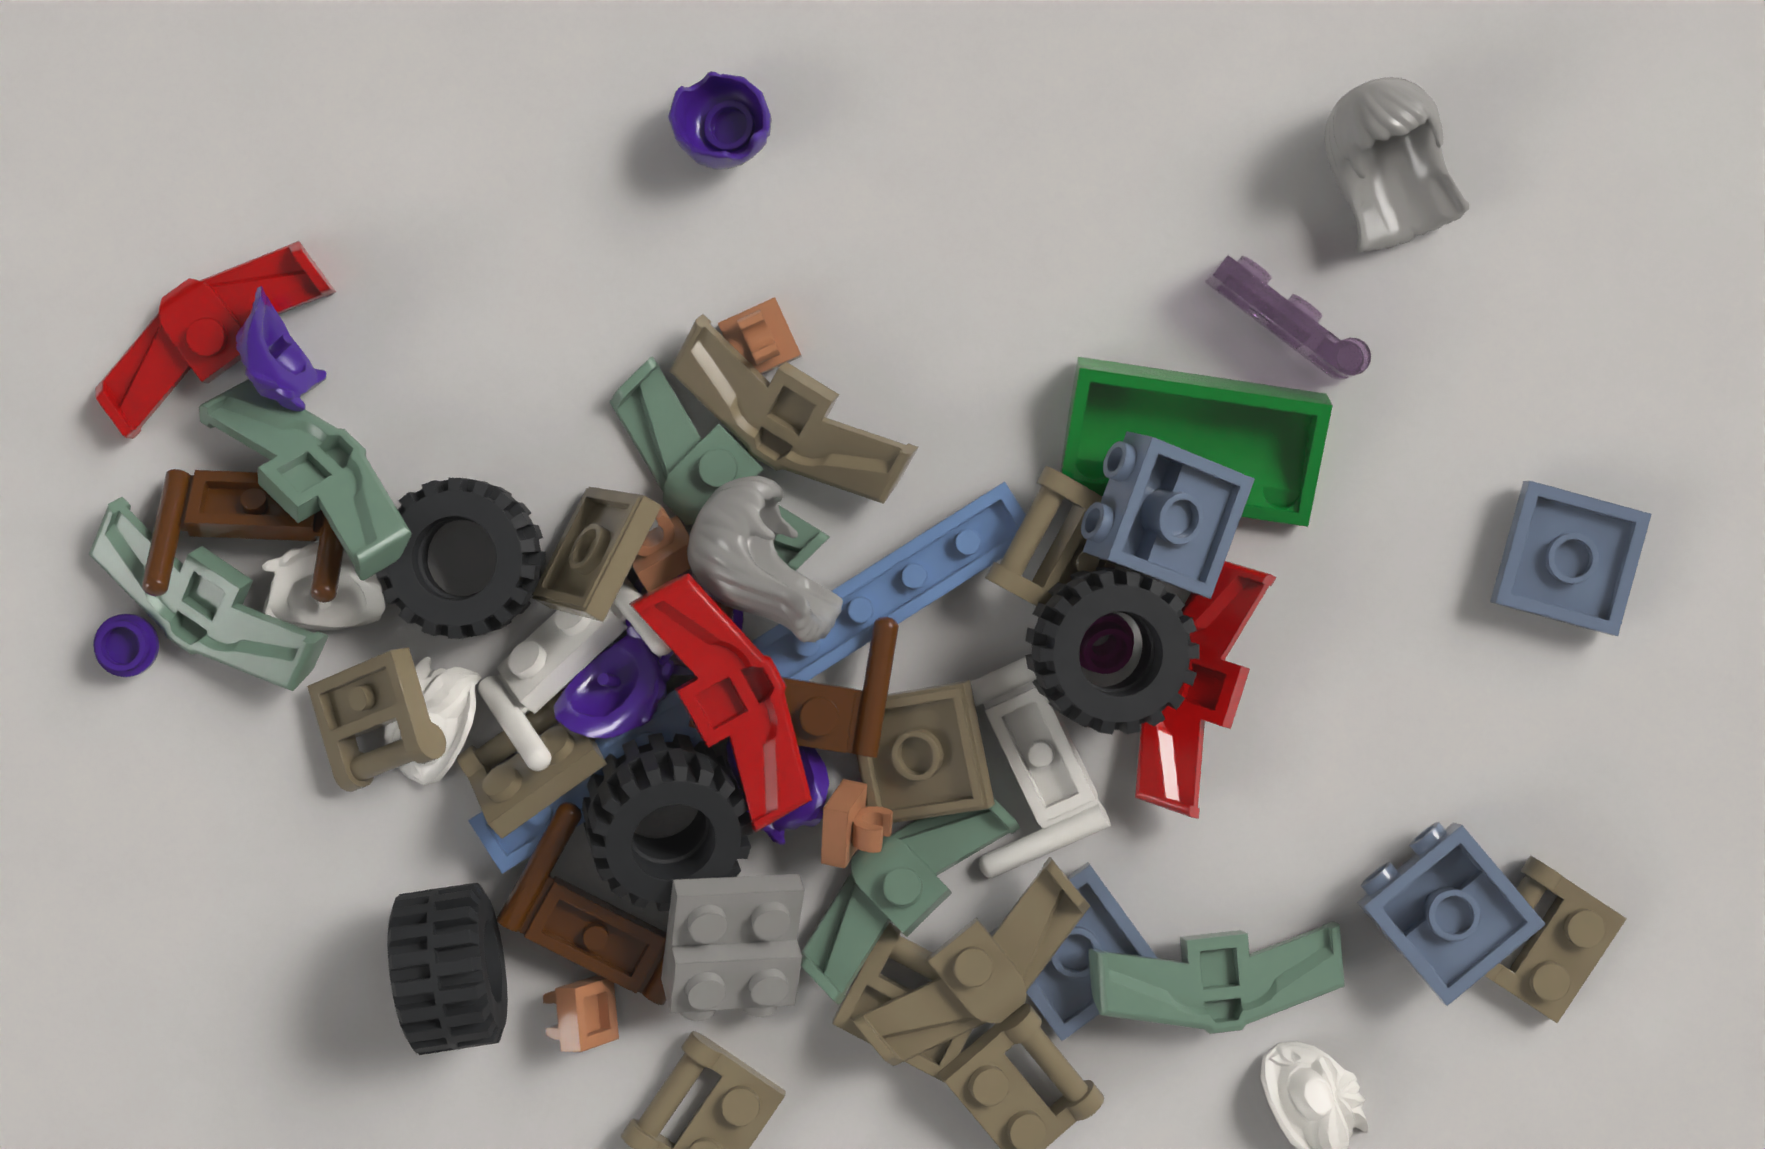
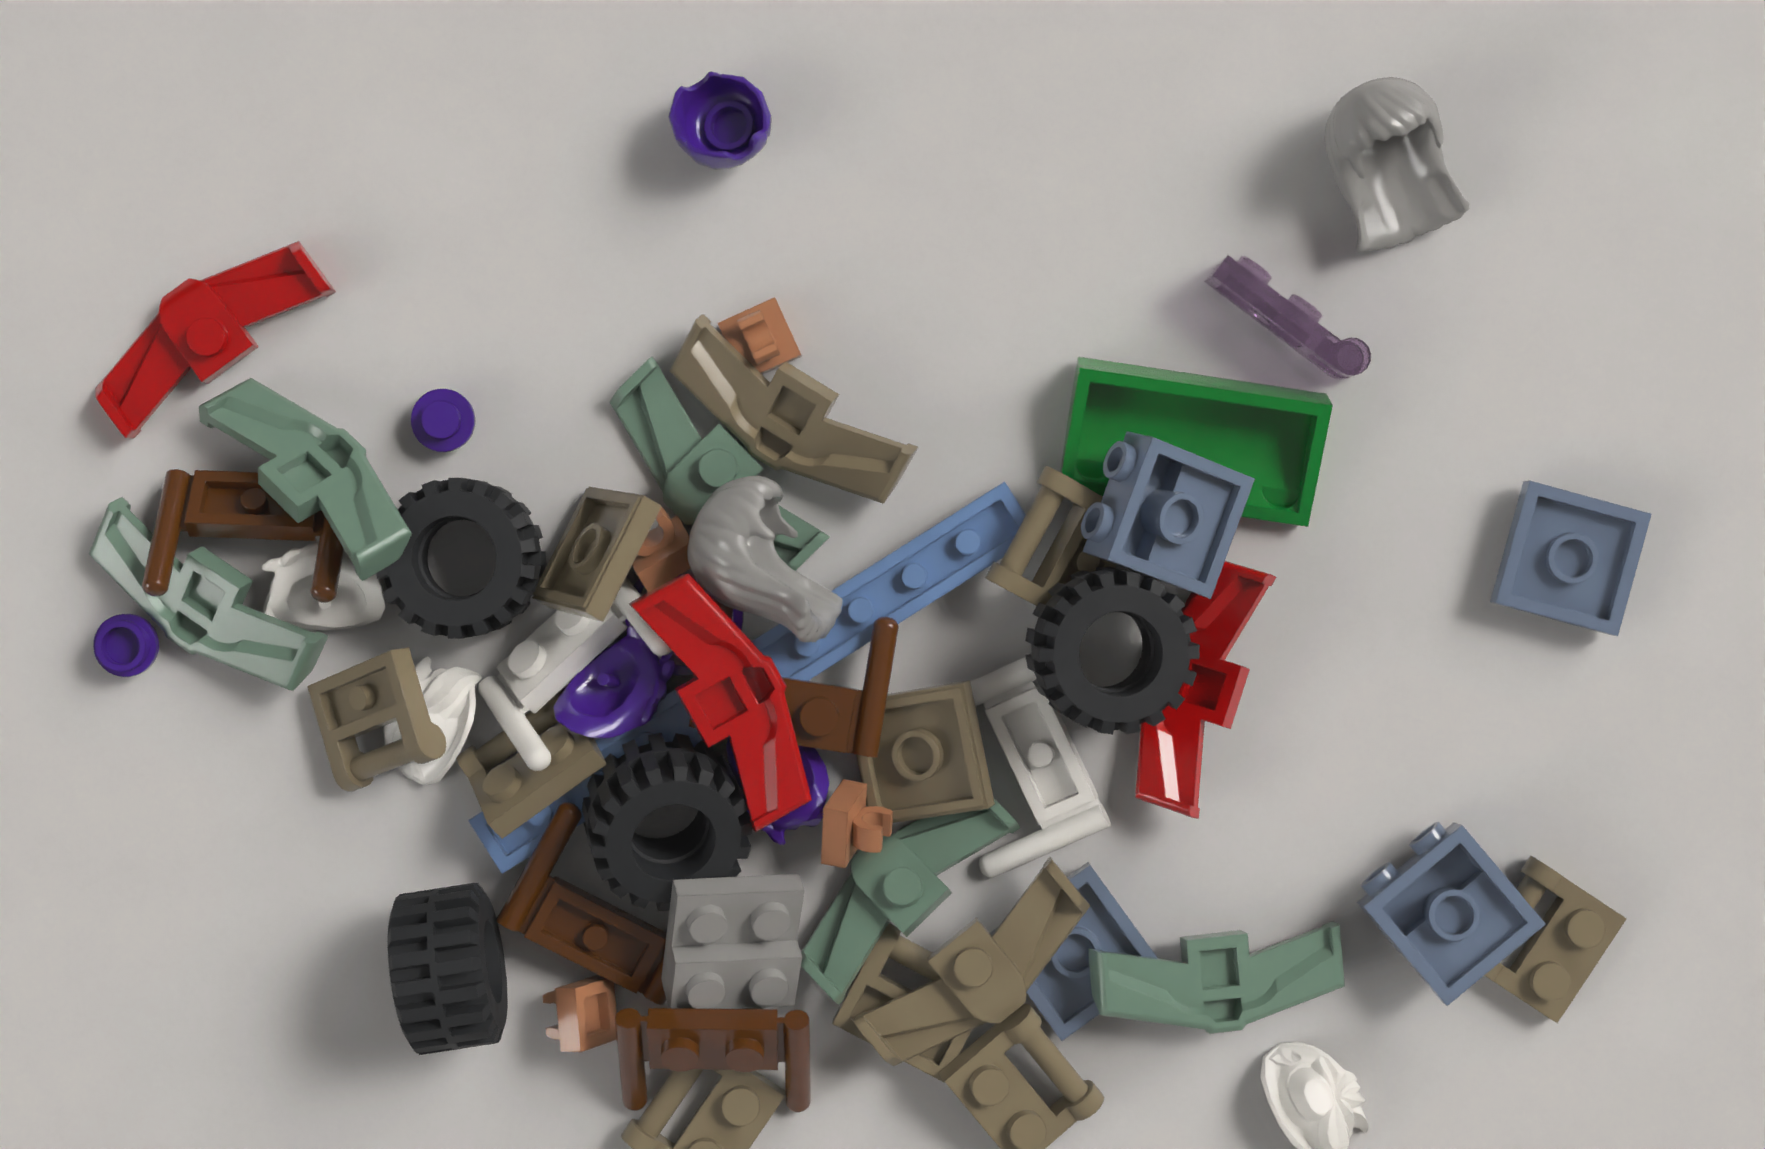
dark purple hat [236,286,327,412] -> none
magenta plate [1079,613,1134,674] -> none
none -> dark purple plate [411,389,476,452]
none -> reddish brown plate [615,1008,811,1112]

